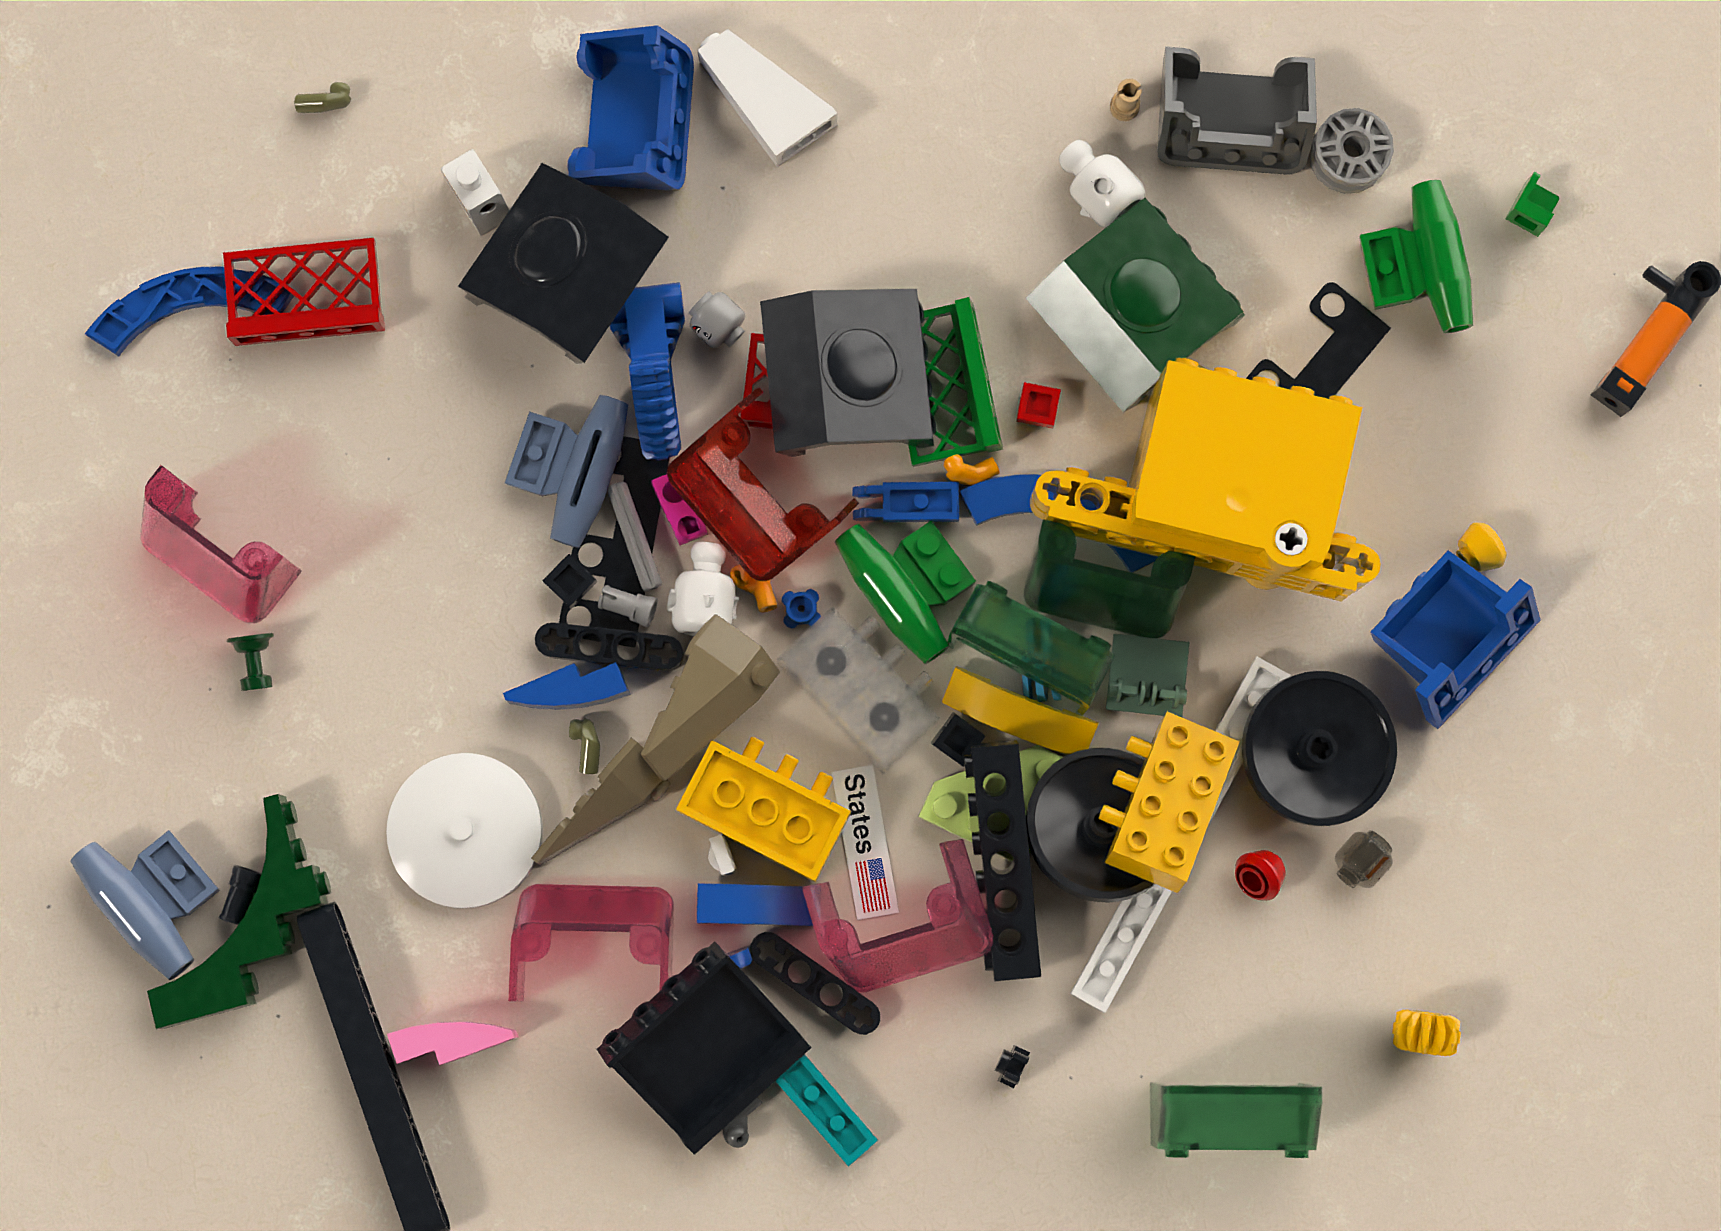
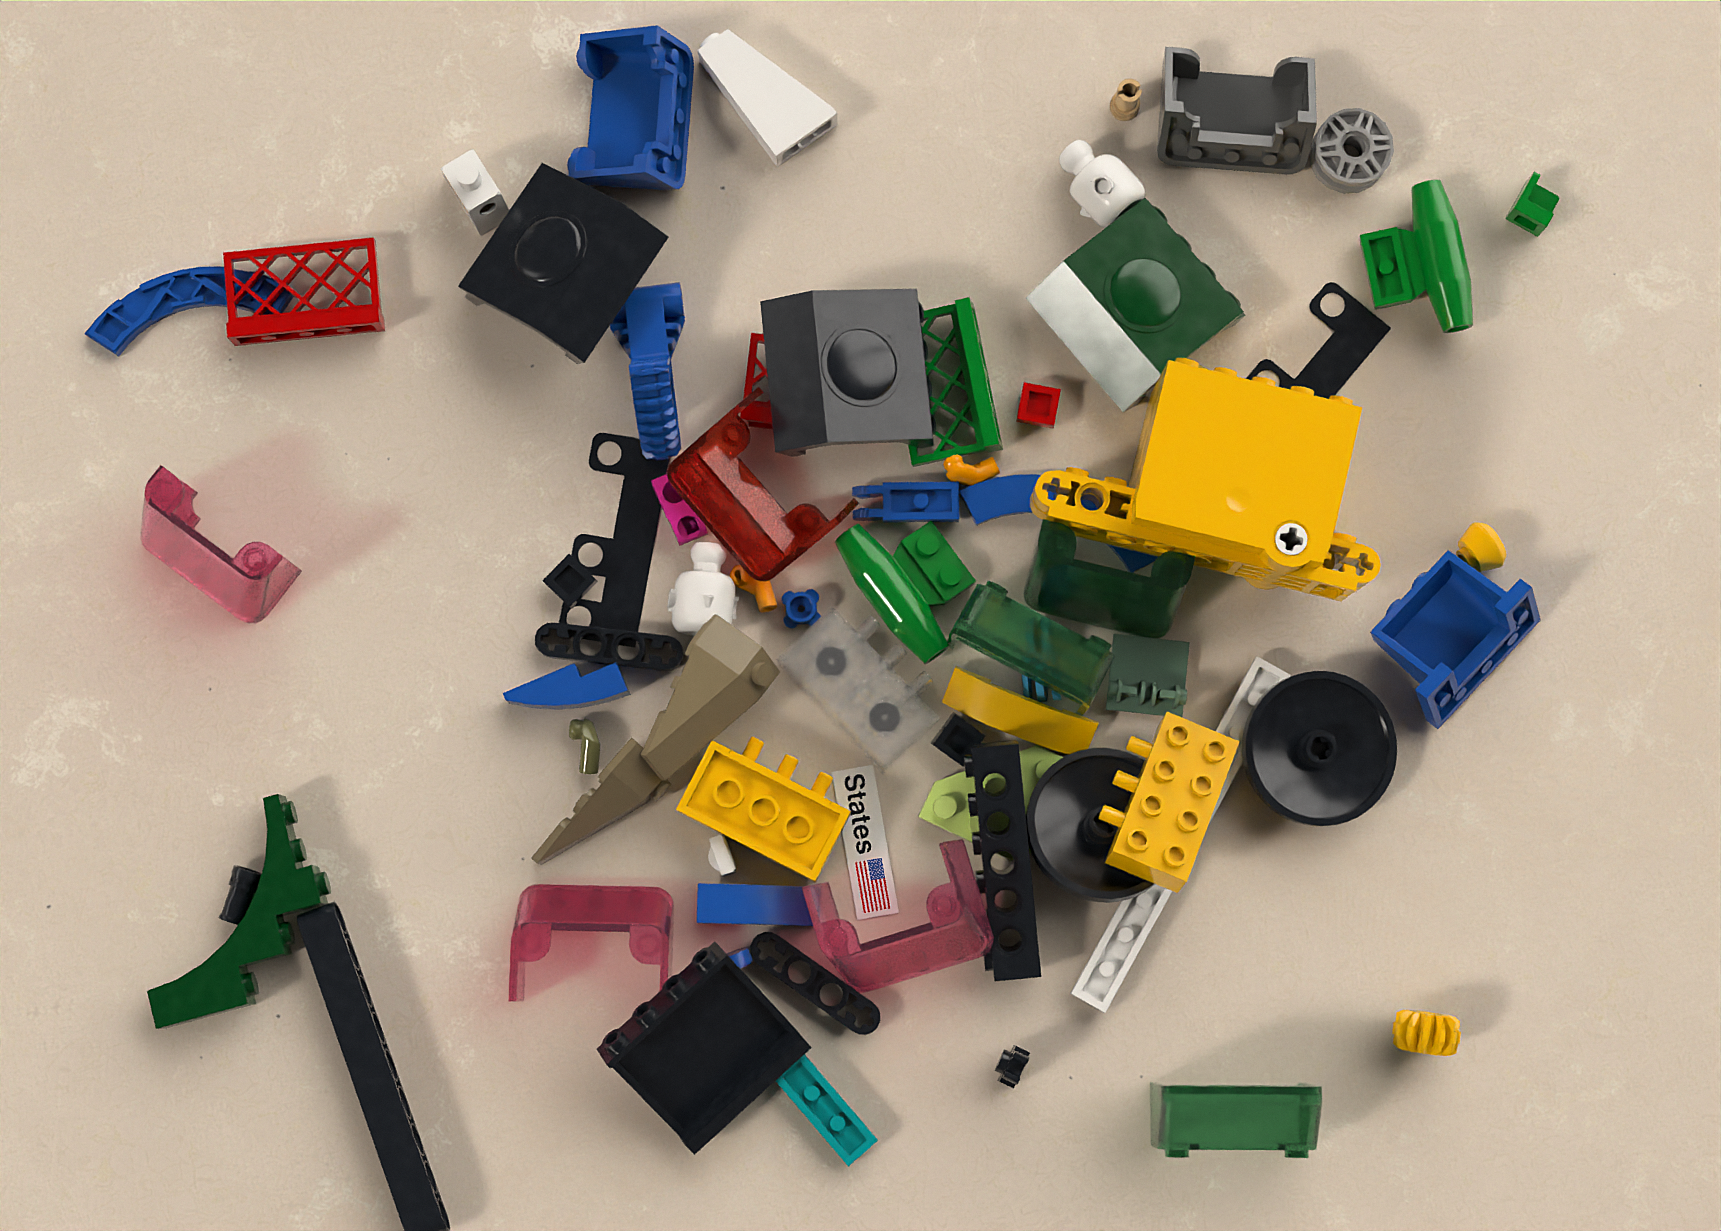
sand blue plate [70,830,220,980] -> none
dark green piece [227,633,274,691] -> none
olive arm [294,82,351,113] -> none
white dish [386,753,543,908] -> none
bright pink slope [387,1022,518,1065] -> none
sand blue plate [505,395,629,548] -> none
light grey pin [598,585,658,627] -> none
light grey axle [607,482,662,591] -> none
light grey head [689,292,745,348] -> none
dark grey arm [723,1097,762,1148] -> none
red cone [1235,850,1286,901] -> none
clear smoke head [1335,830,1393,888] -> none
piece [1590,261,1721,417] -> none

